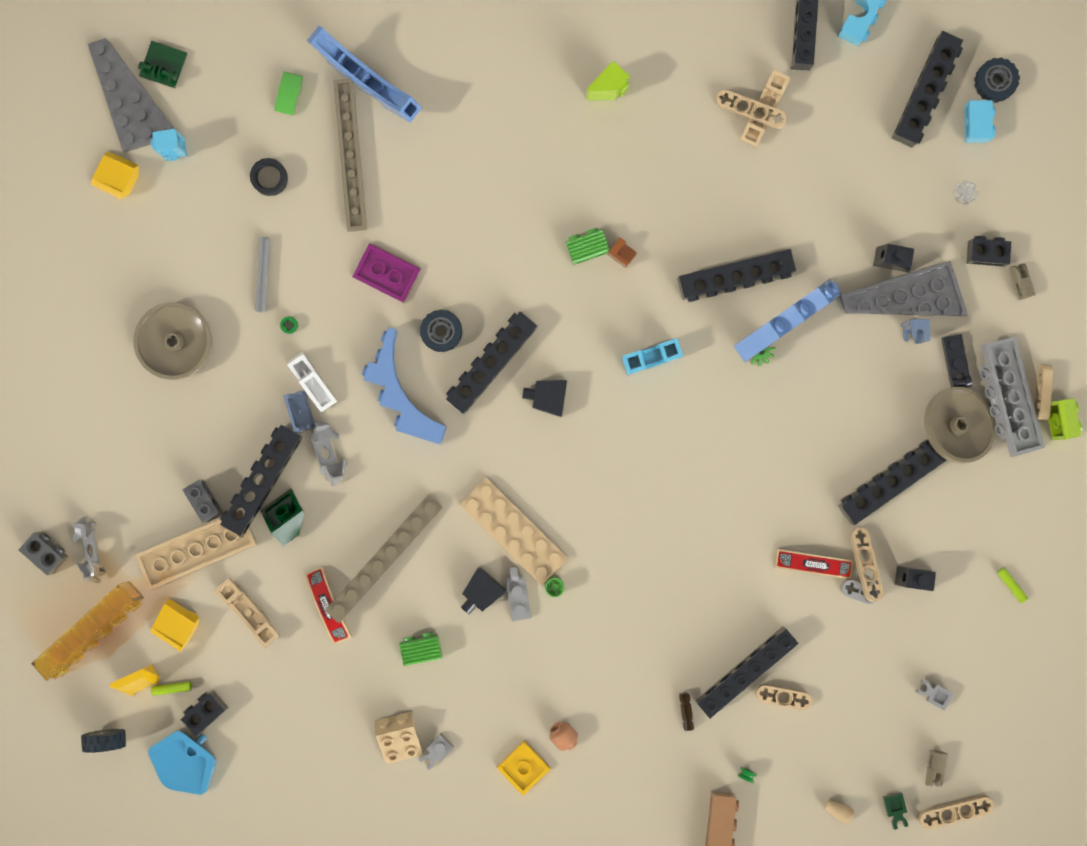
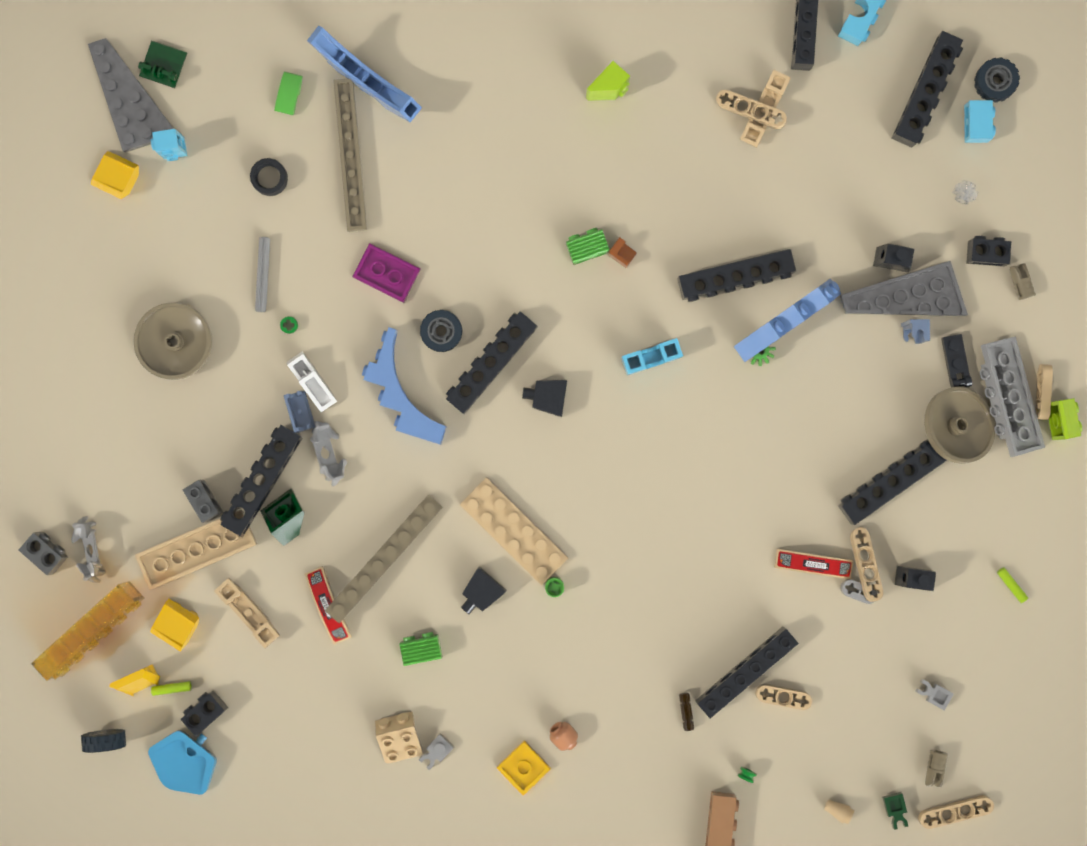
light grey hinge [506,566,531,621] -> none

